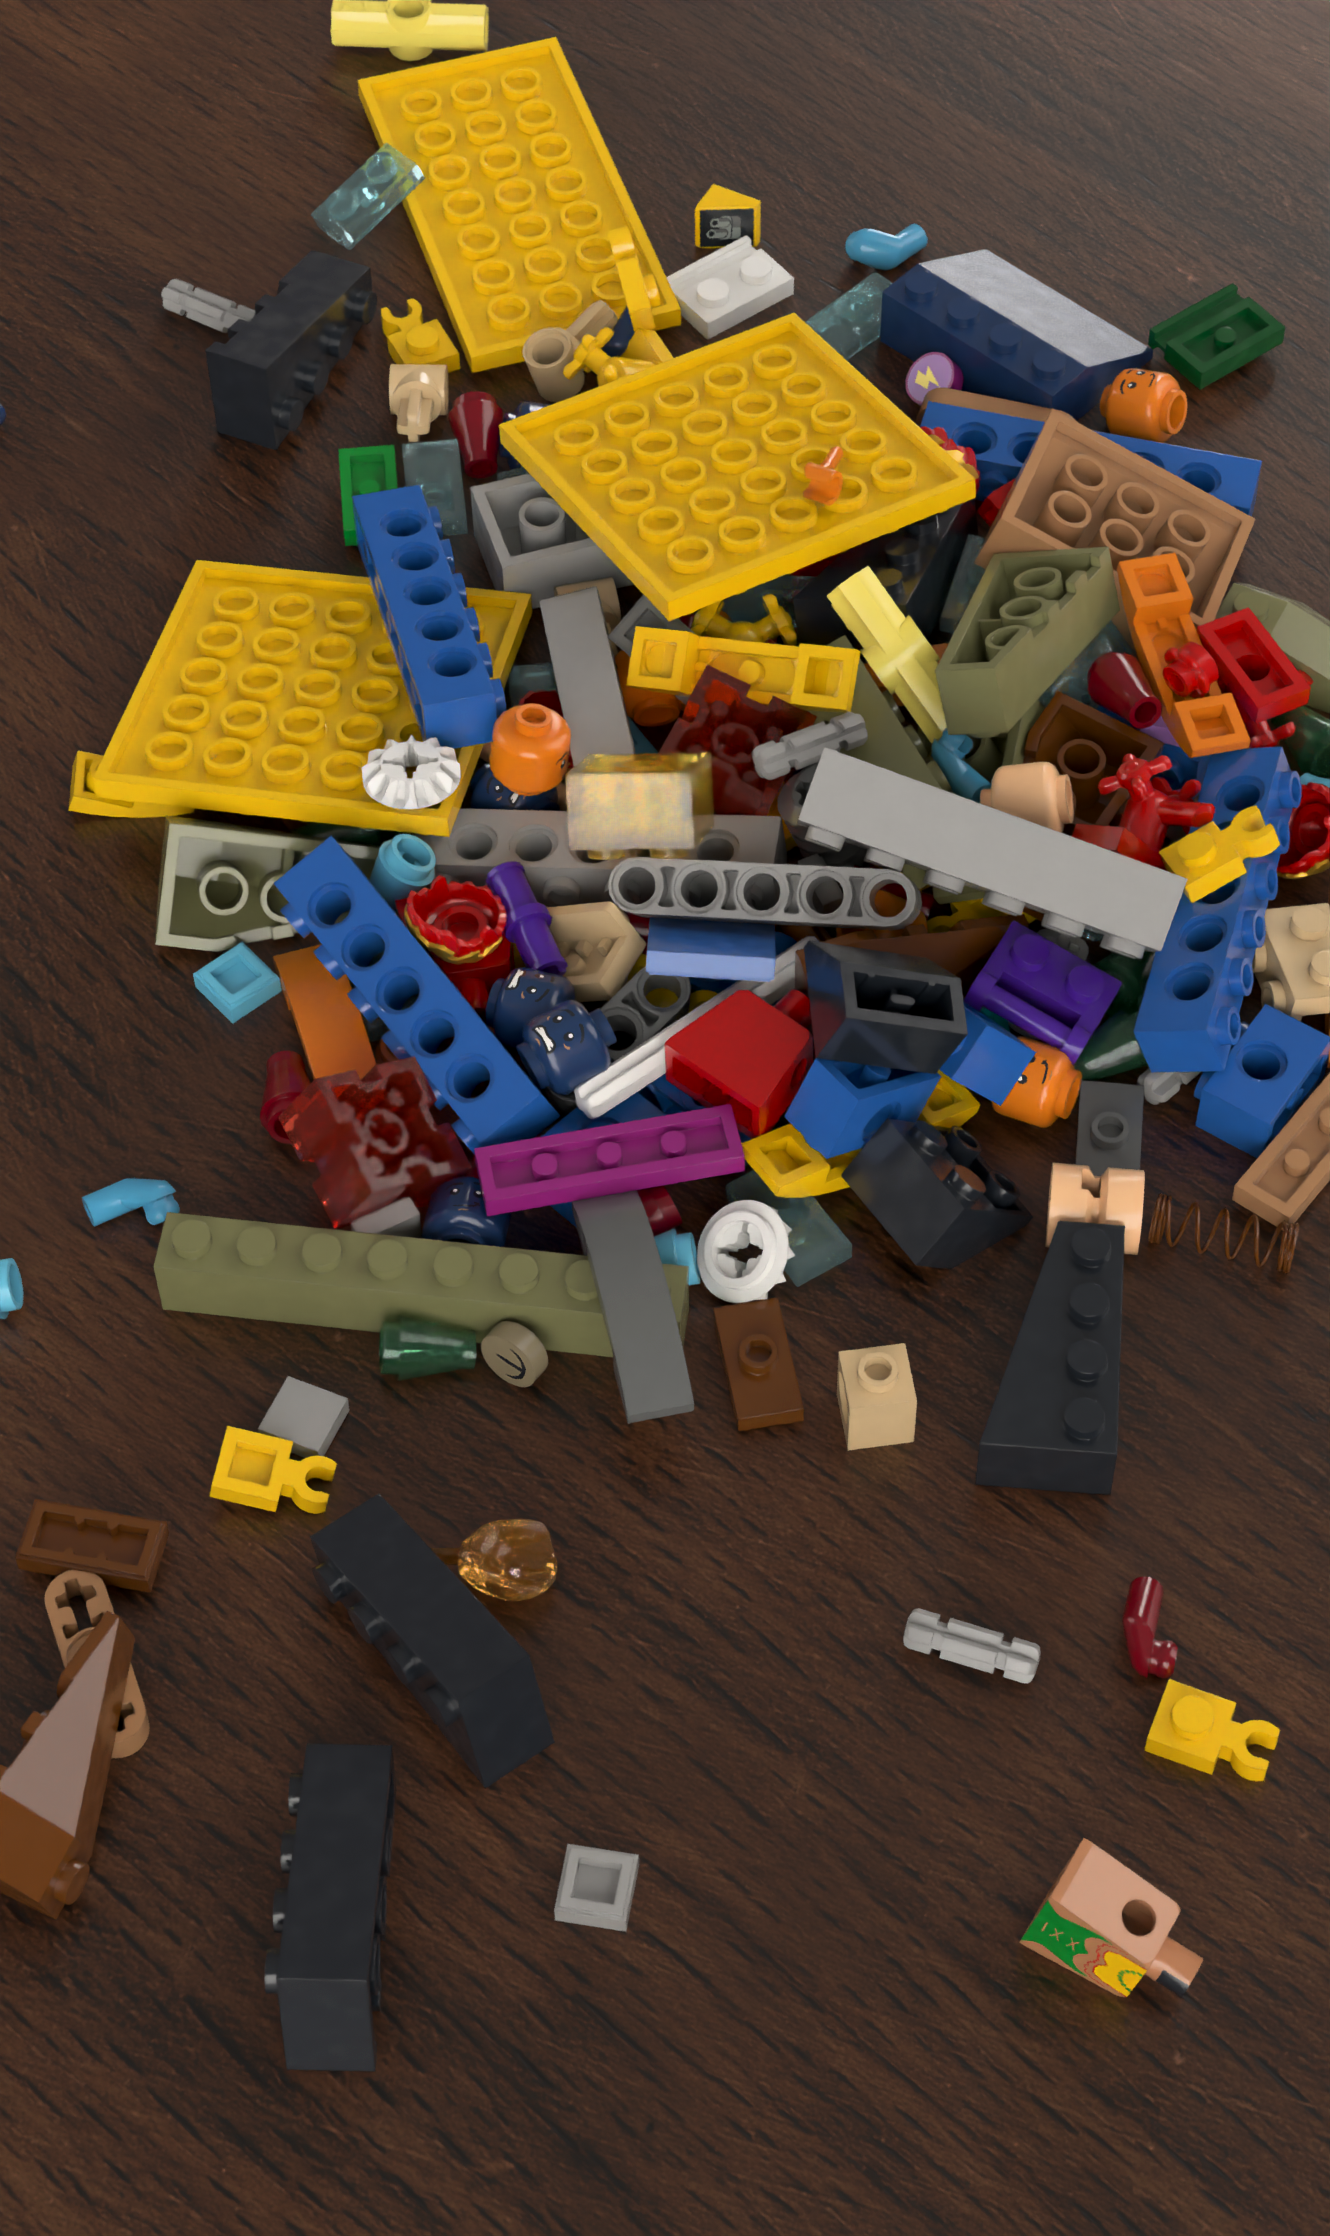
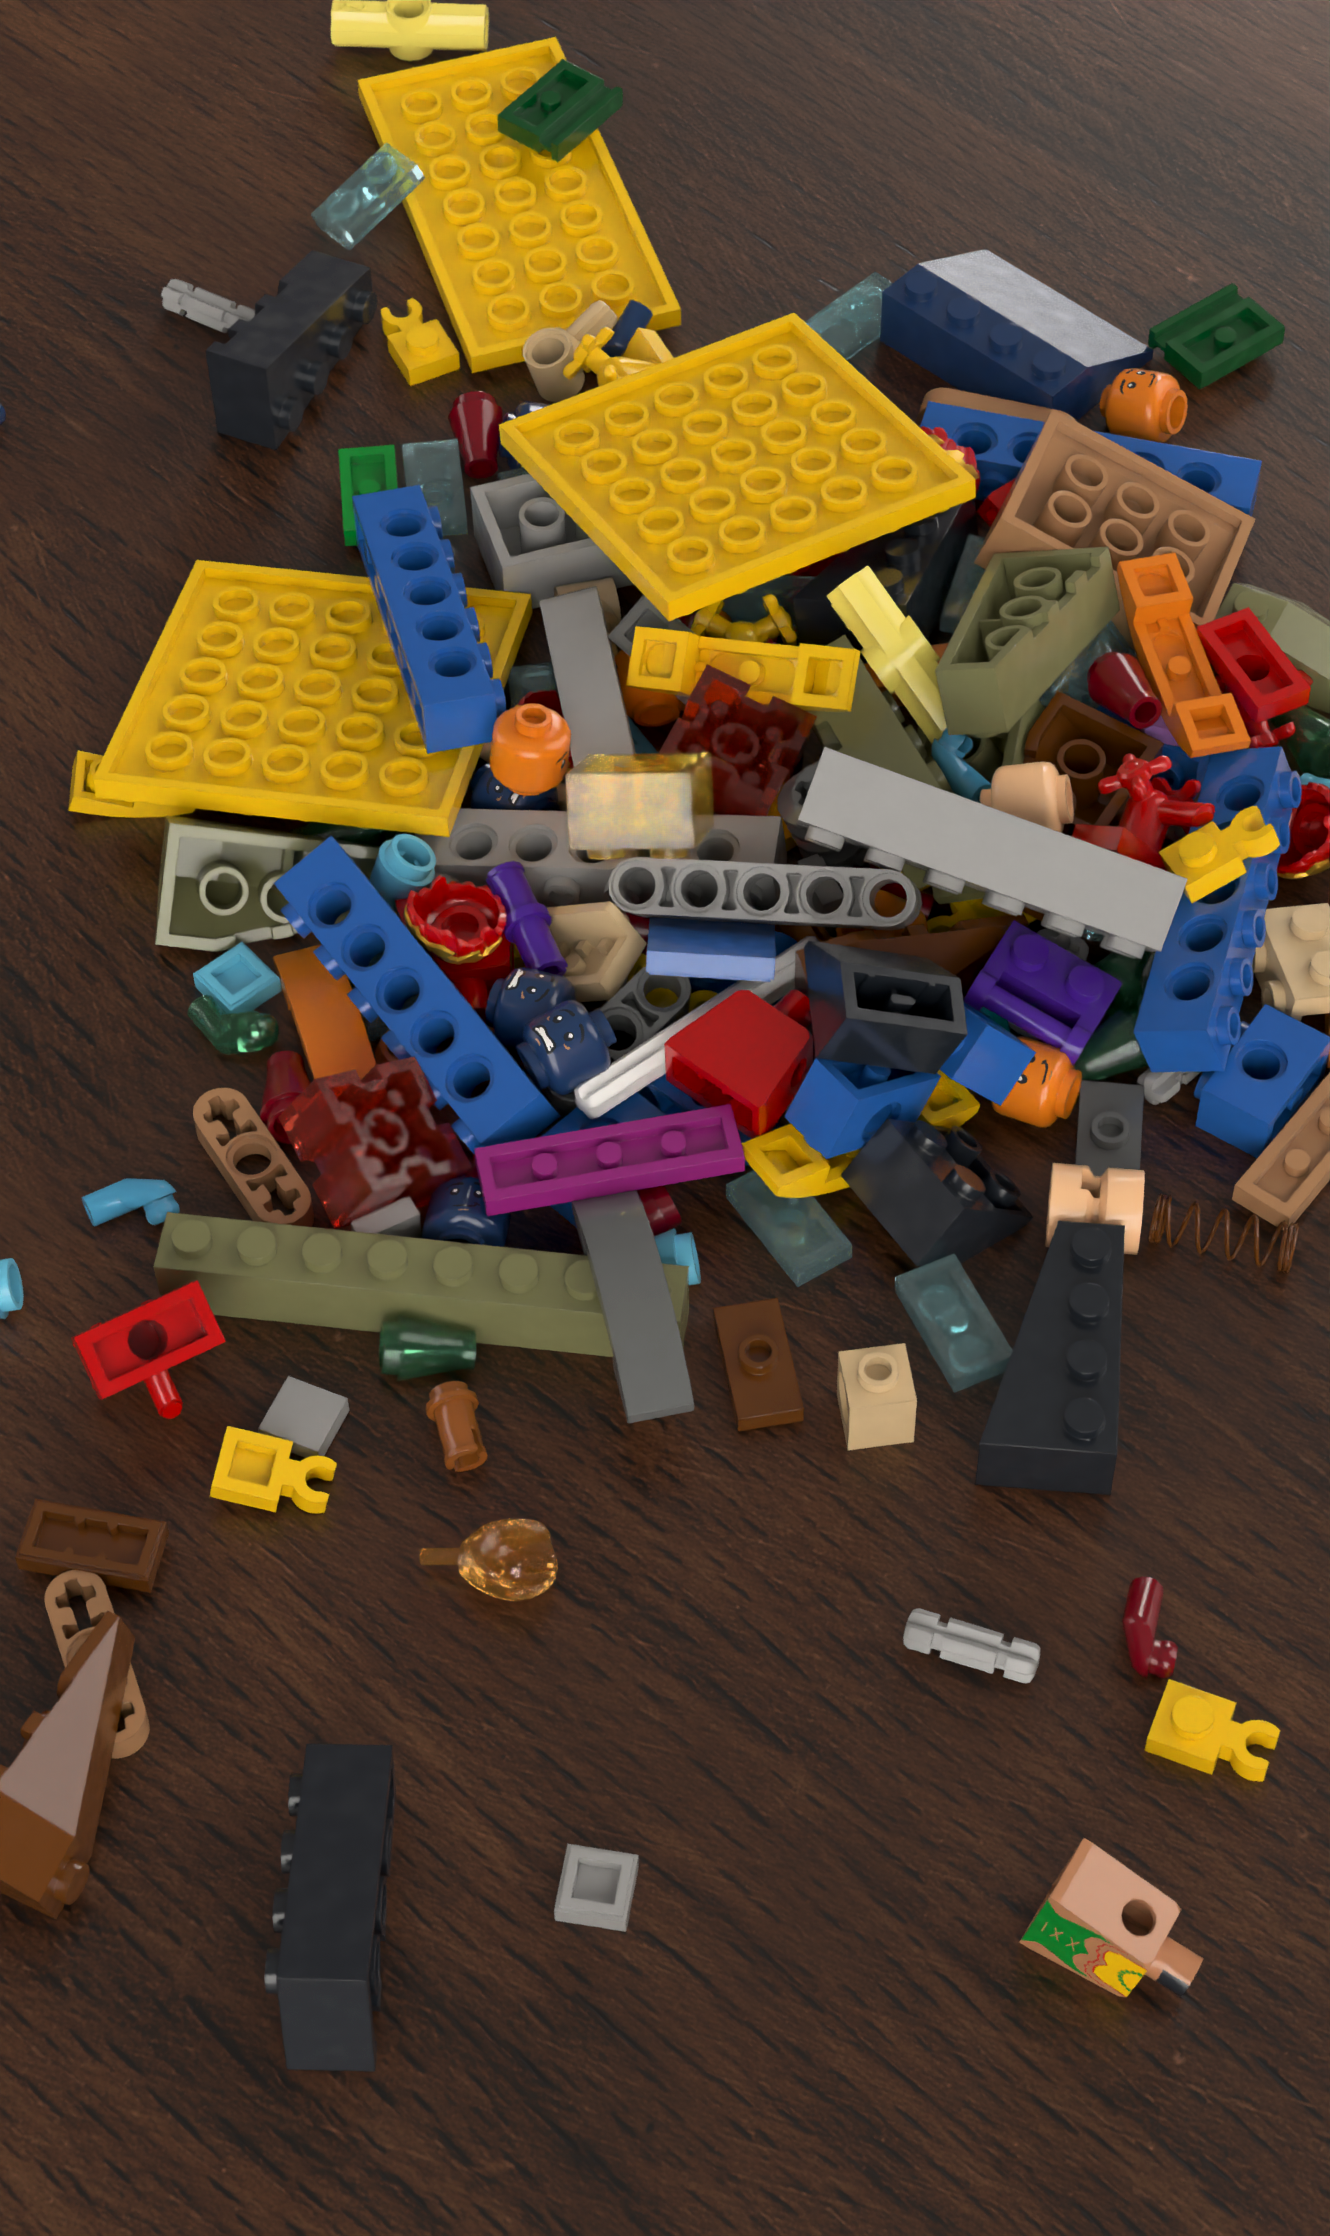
black wedge [310,1493,555,1788] -> none
white gear [362,735,461,809] -> none
tan axle [389,364,449,443] -> none
dark tan tile [481,1321,548,1387] -> none
yellow plate [607,225,662,333] -> none
white plate [667,235,794,340] -> none
slope [695,184,761,249] -> none
white gear [697,1200,796,1304] -> none
light grey axle [752,712,868,780] -> none
orange hand [803,446,844,506] -> none
dark azure arm [845,223,928,270] -> none
tile [905,352,963,407] -> none
red plate [1162,641,1219,699] -> none
none -> red piece [71,1280,226,1419]
none -> clear green arm [187,995,279,1054]
none -> medium nougat beam [193,1088,314,1227]
none -> dark orange pin [425,1381,488,1472]
none -> dark green plate [497,59,623,162]
none -> clear light blue plate [895,1254,1012,1393]

